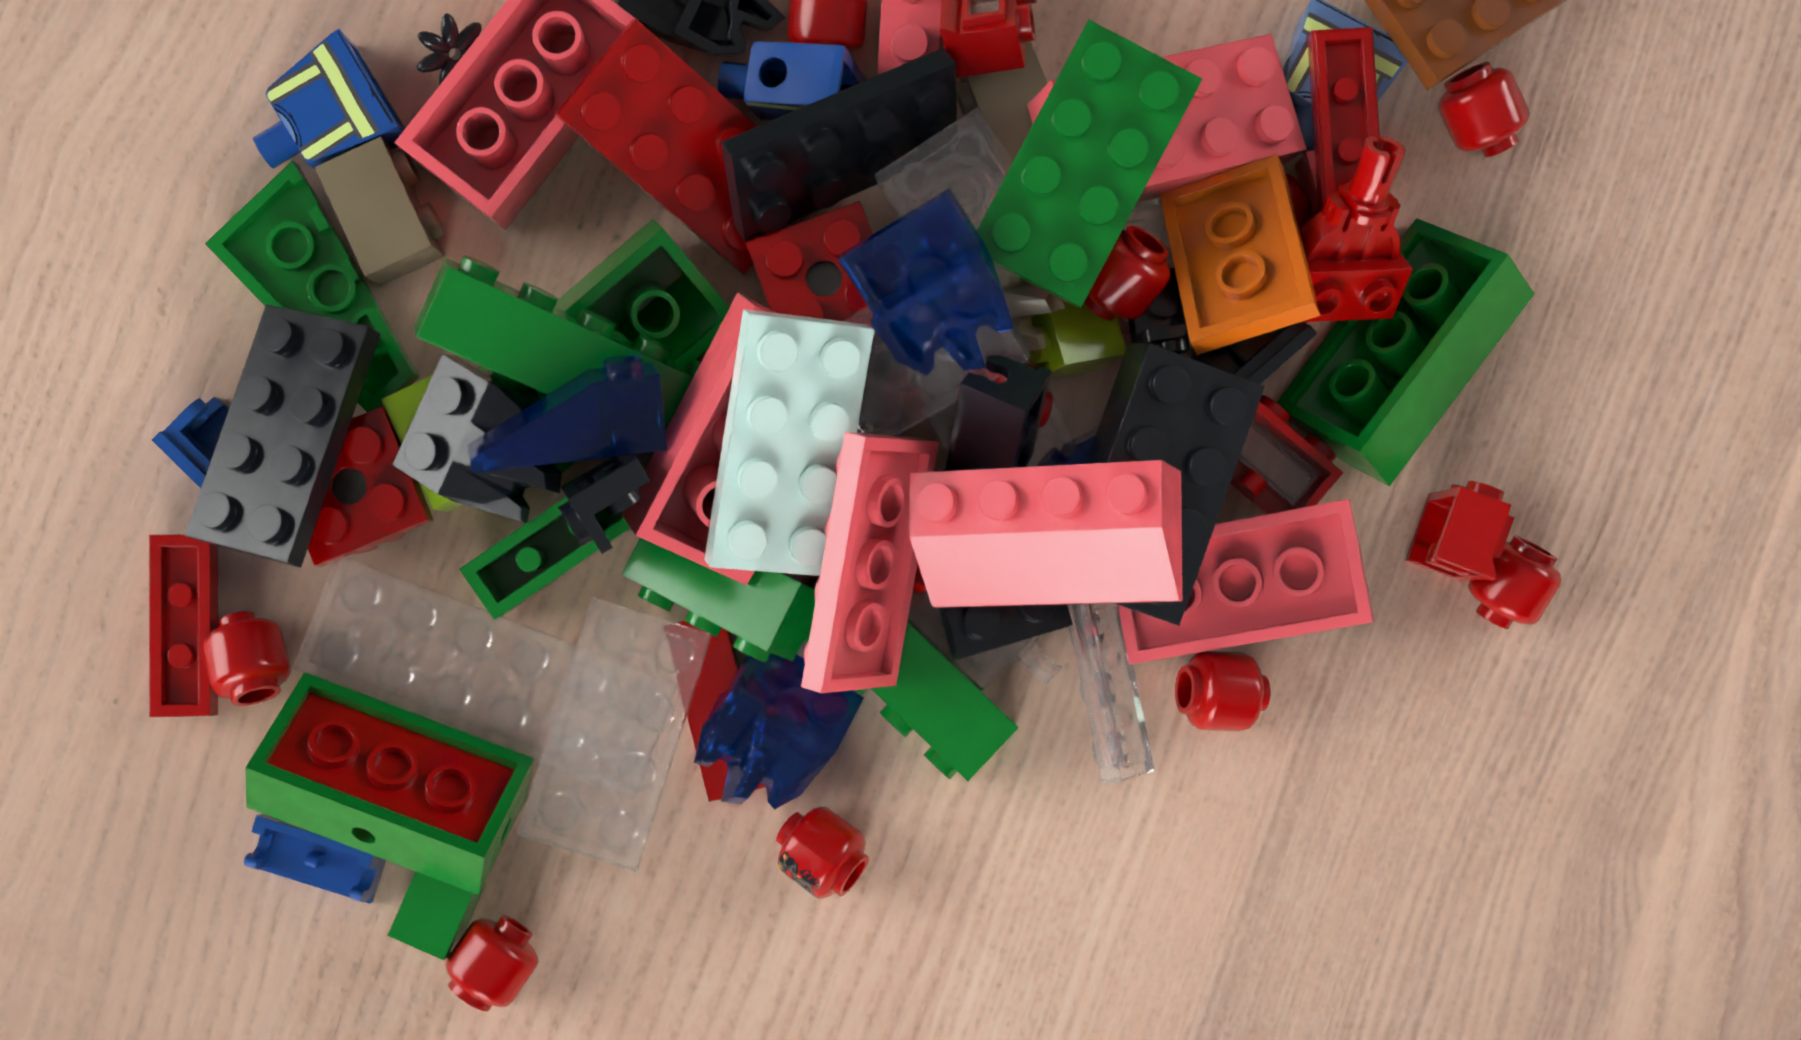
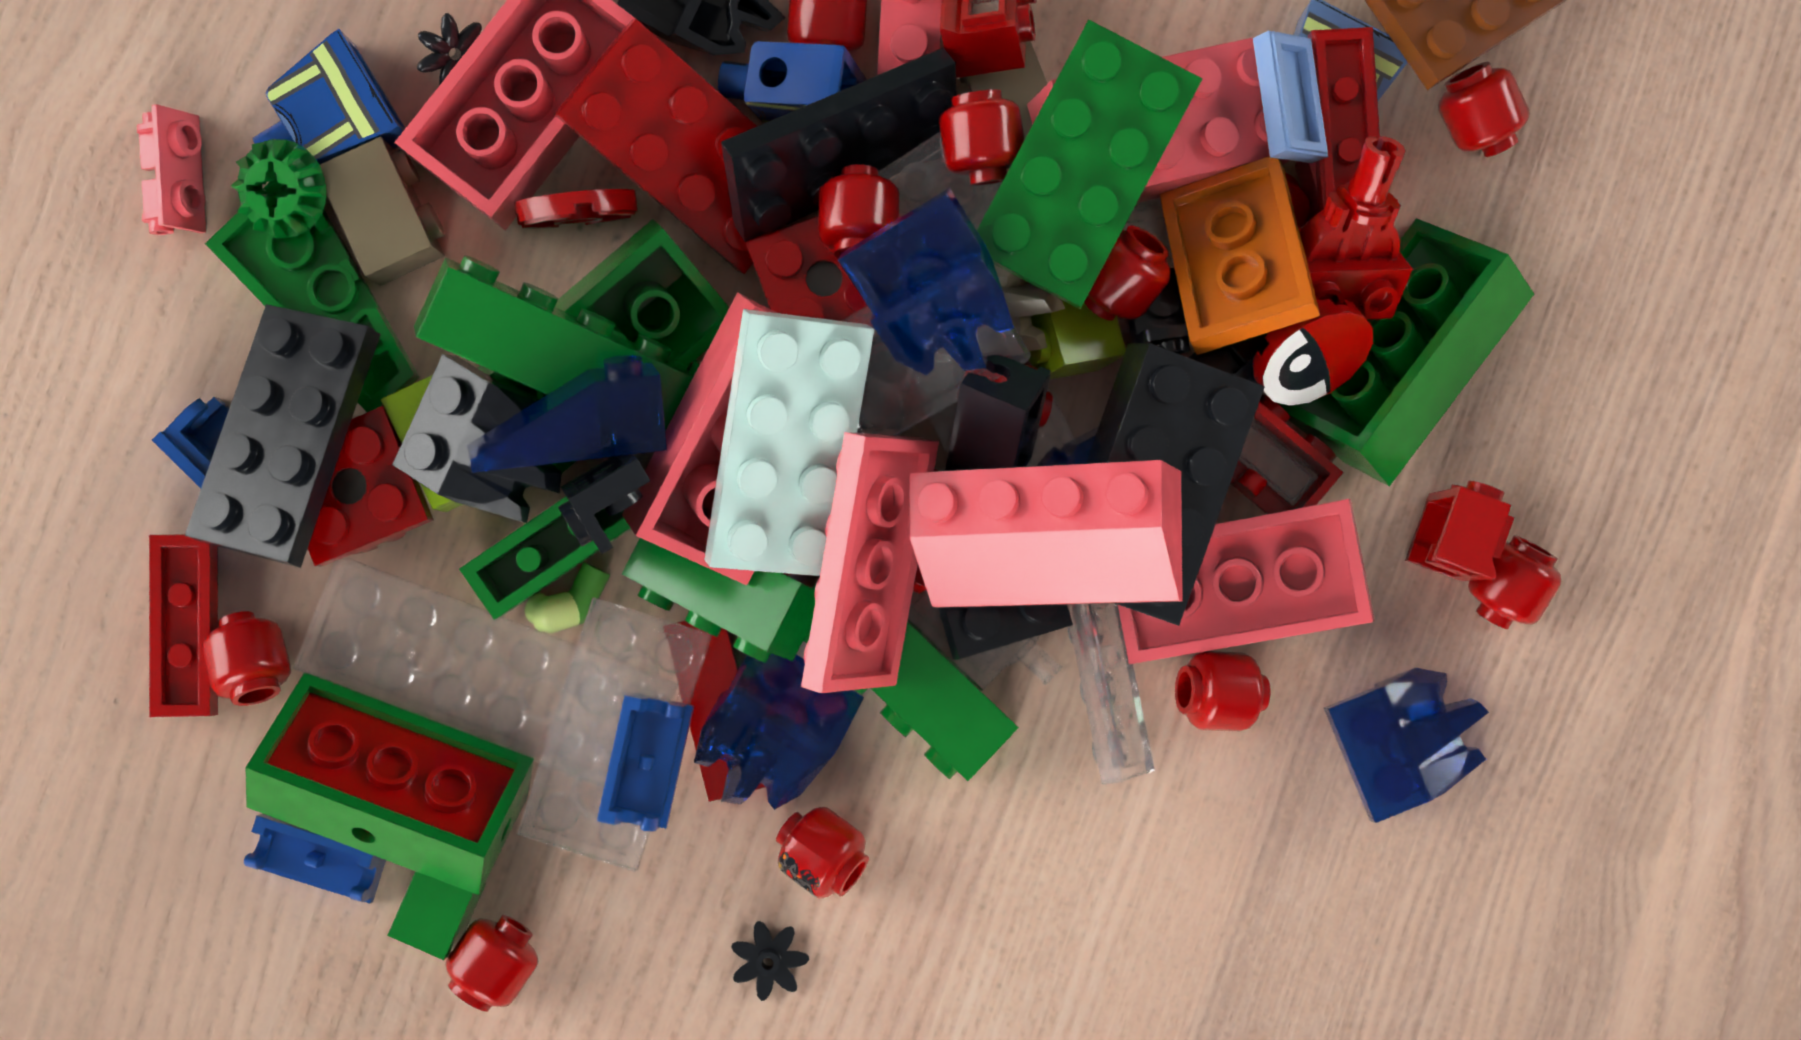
none -> coral hinge [137,104,206,235]
none -> green gear [231,139,327,238]
none -> red tile [514,189,638,229]
none -> arm [525,562,610,633]
none -> blue hinge [597,692,694,831]
none -> black plant [731,921,809,1001]
none -> red head [819,165,899,263]
none -> red head [939,89,1024,186]
none -> light blue tile [1253,30,1328,163]
none -> tile [1253,299,1373,406]
none -> clear blue plate [1324,668,1489,823]

